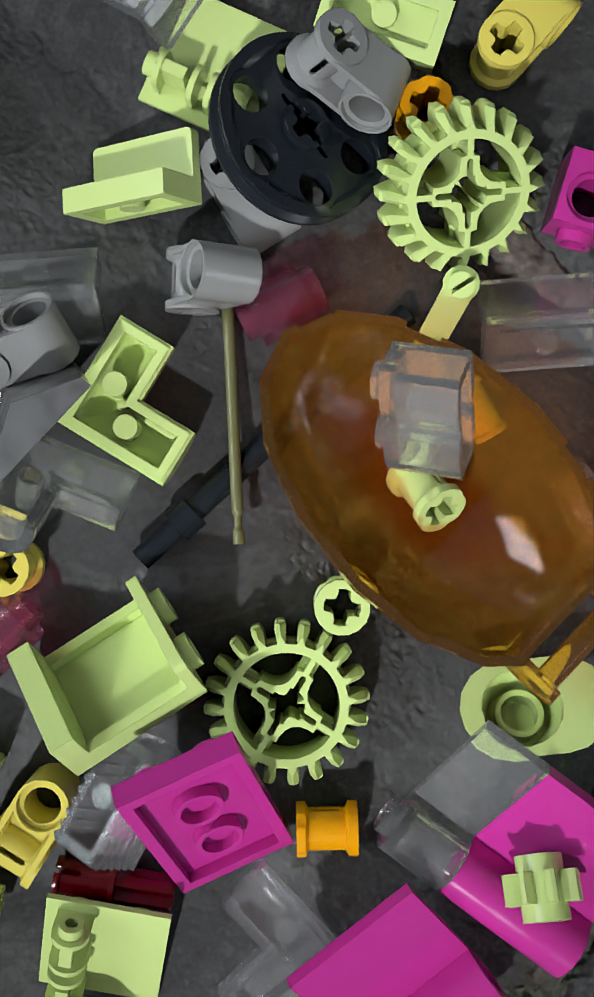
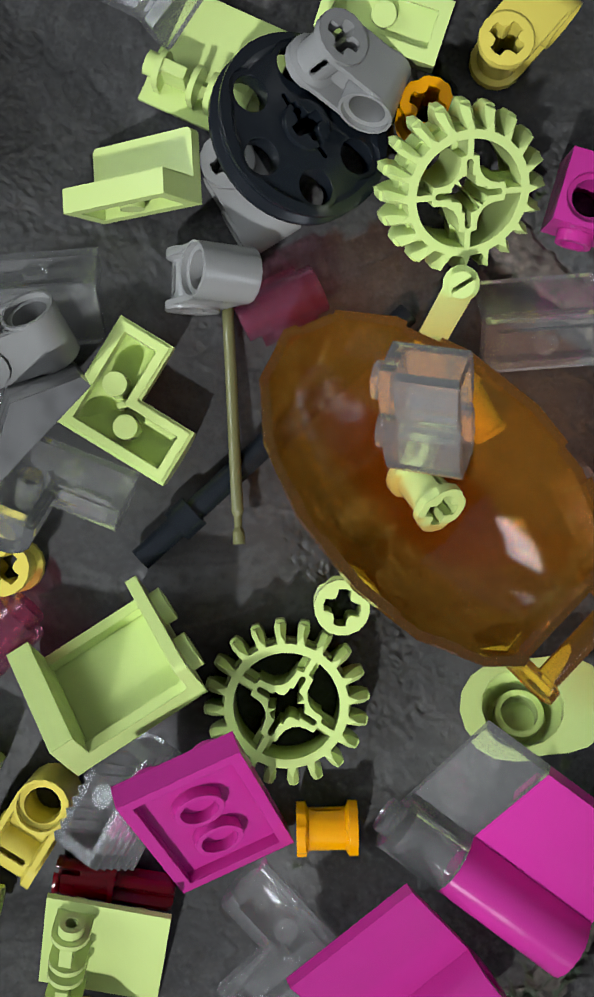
yellowish green gear [501,852,584,924] -> none

